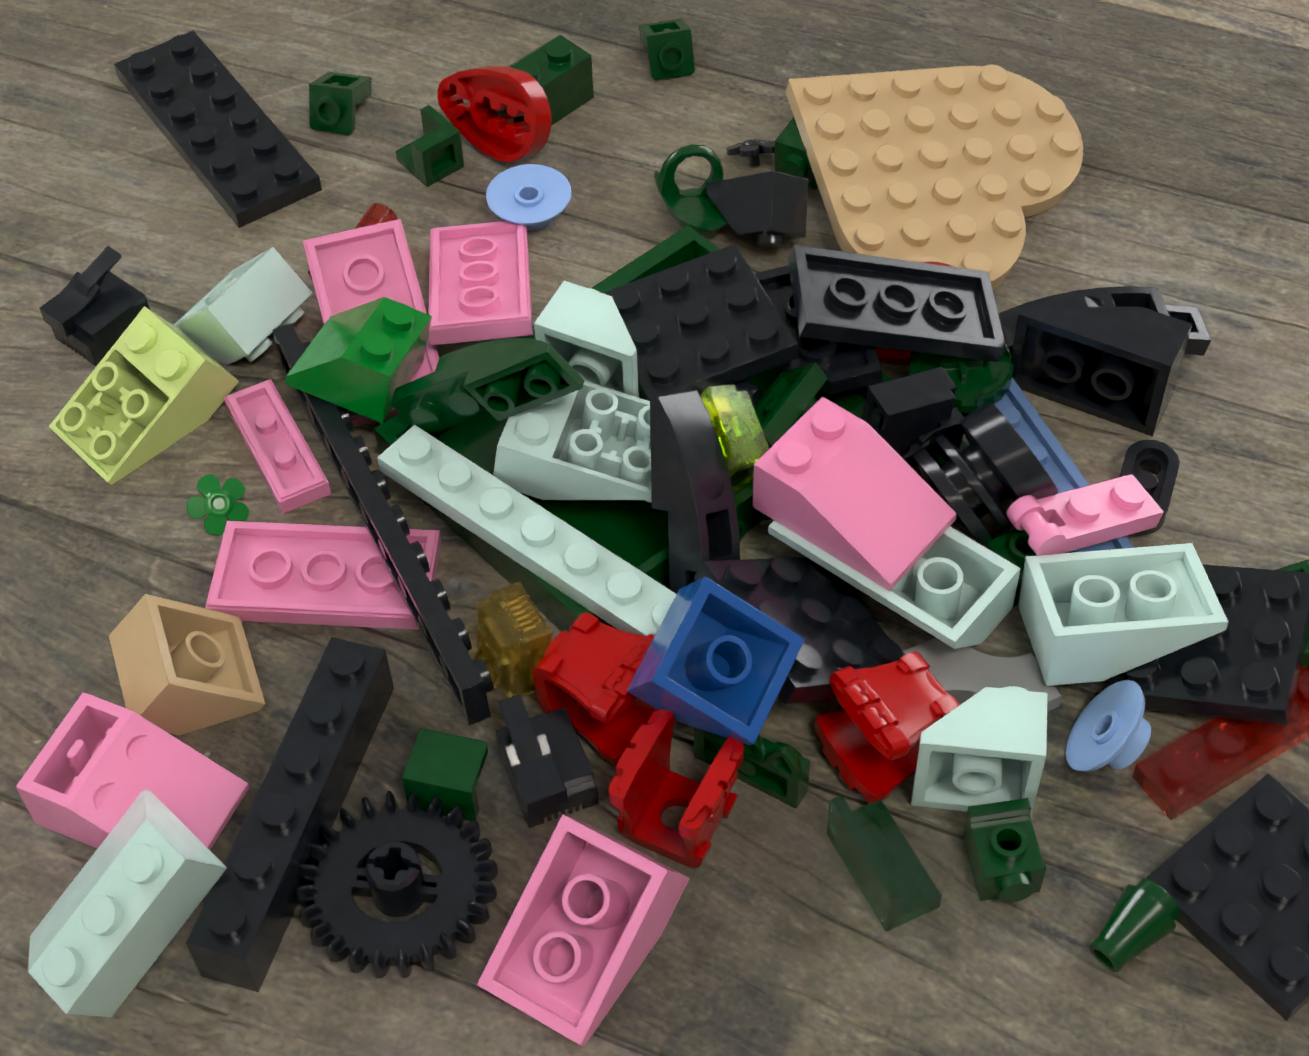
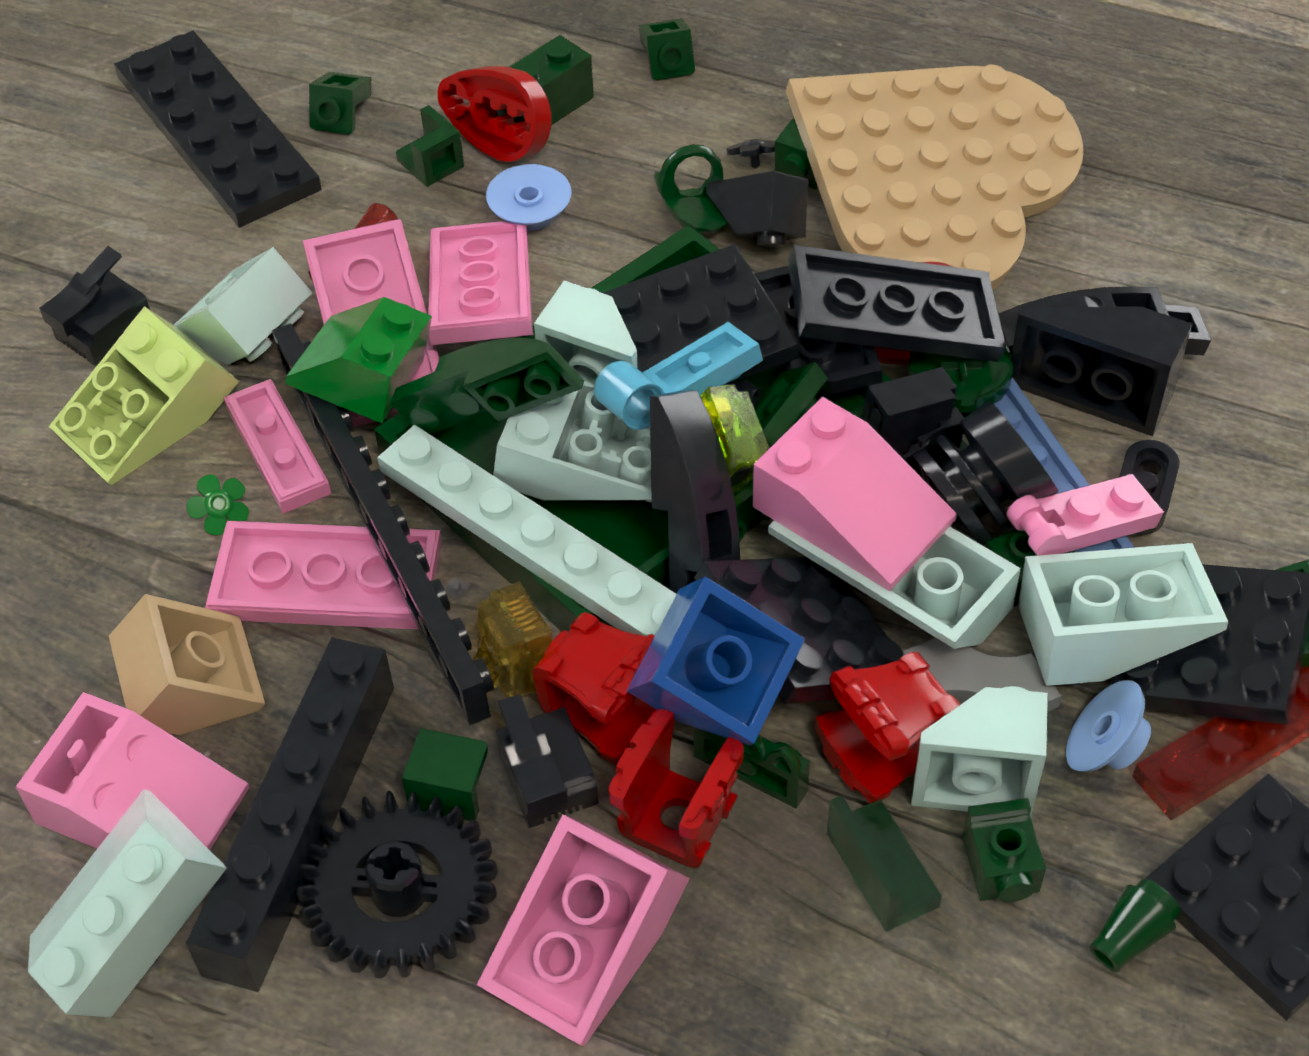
none -> medium azure plate [594,322,763,430]

